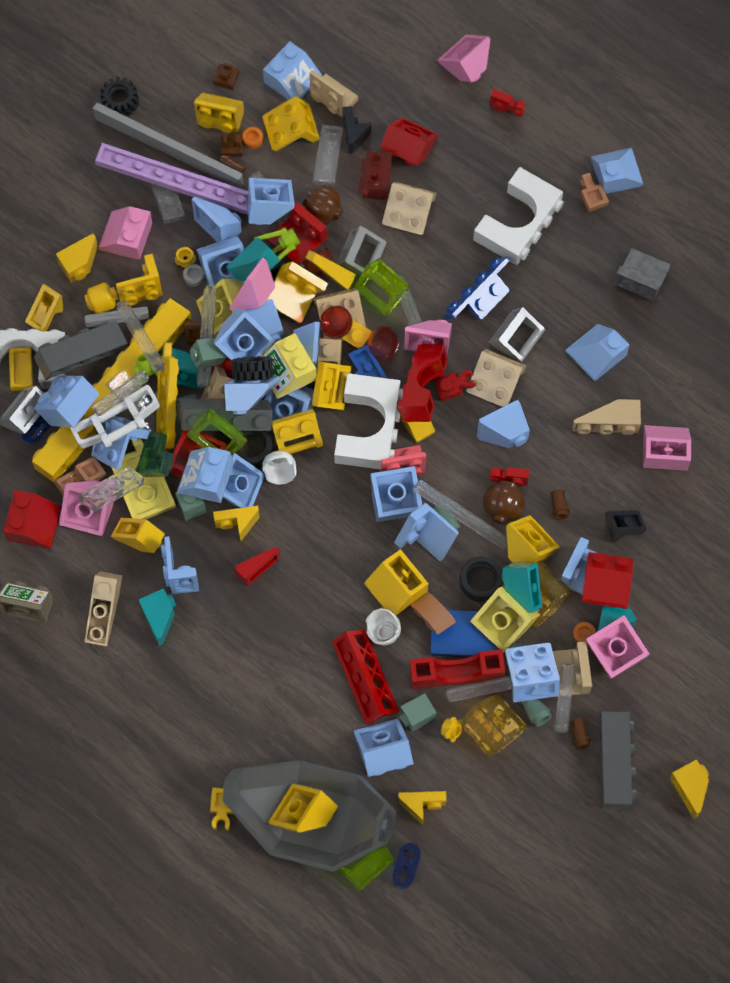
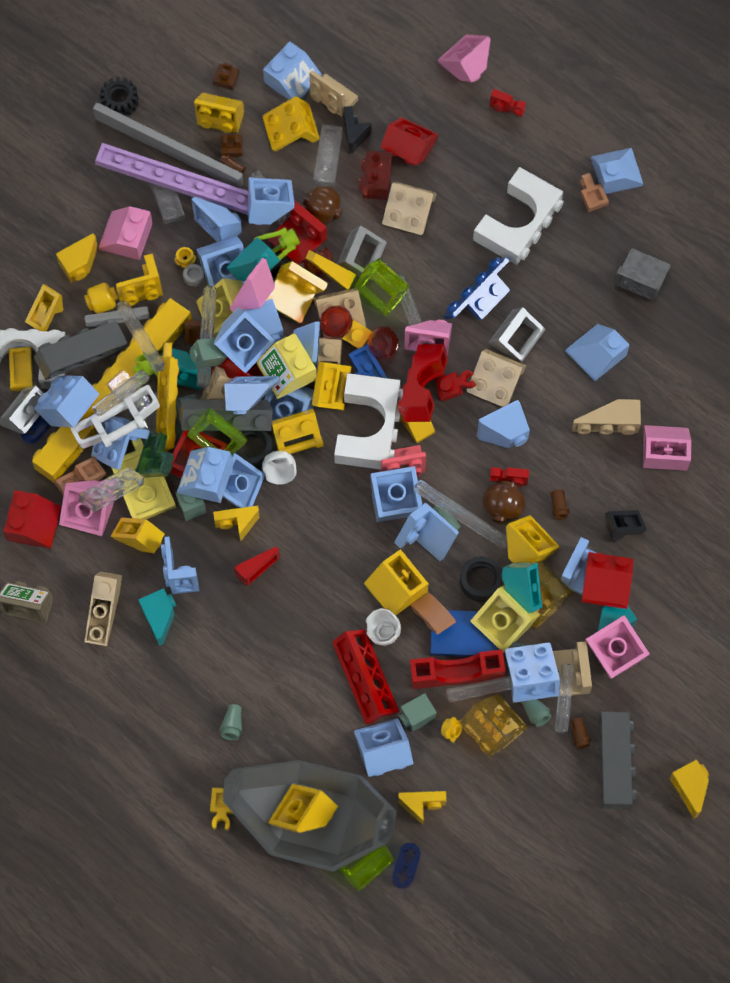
black tyre [232,356,273,381] -> none
orange tile [242,127,263,149] -> none
orange tile [573,622,596,646] -> none
none -> sand green cone [219,704,242,741]

